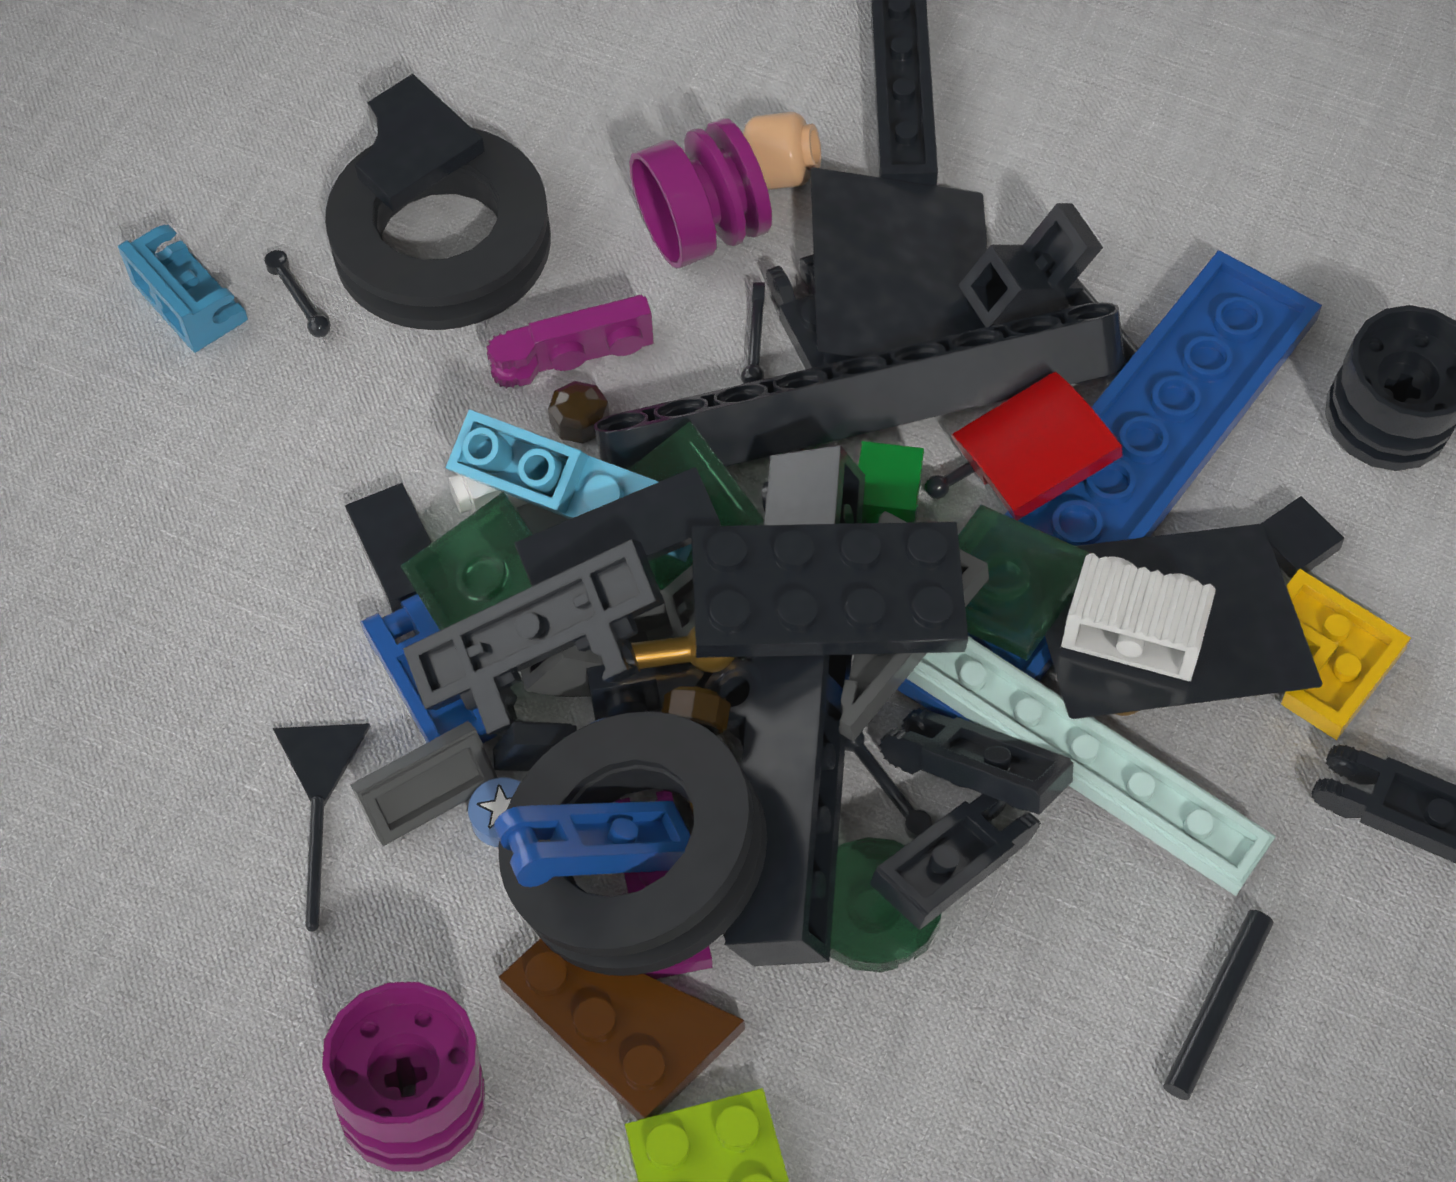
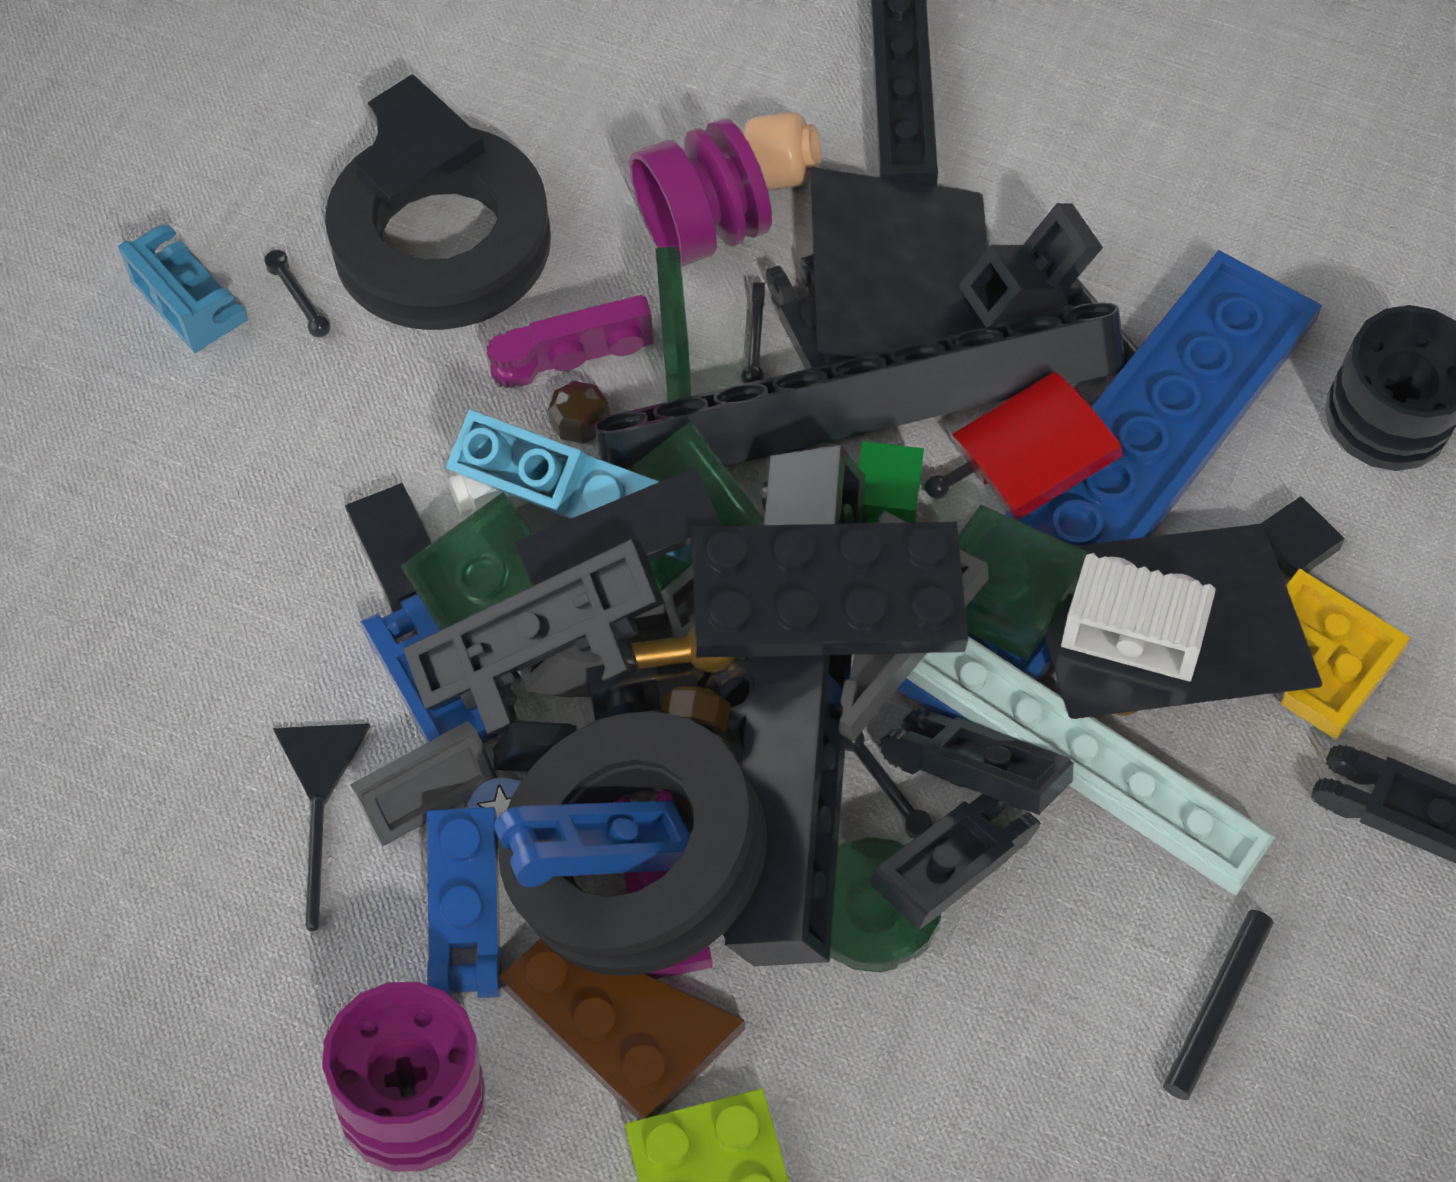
none -> blue plate [427,807,501,998]
none -> clear green tile [655,246,691,402]

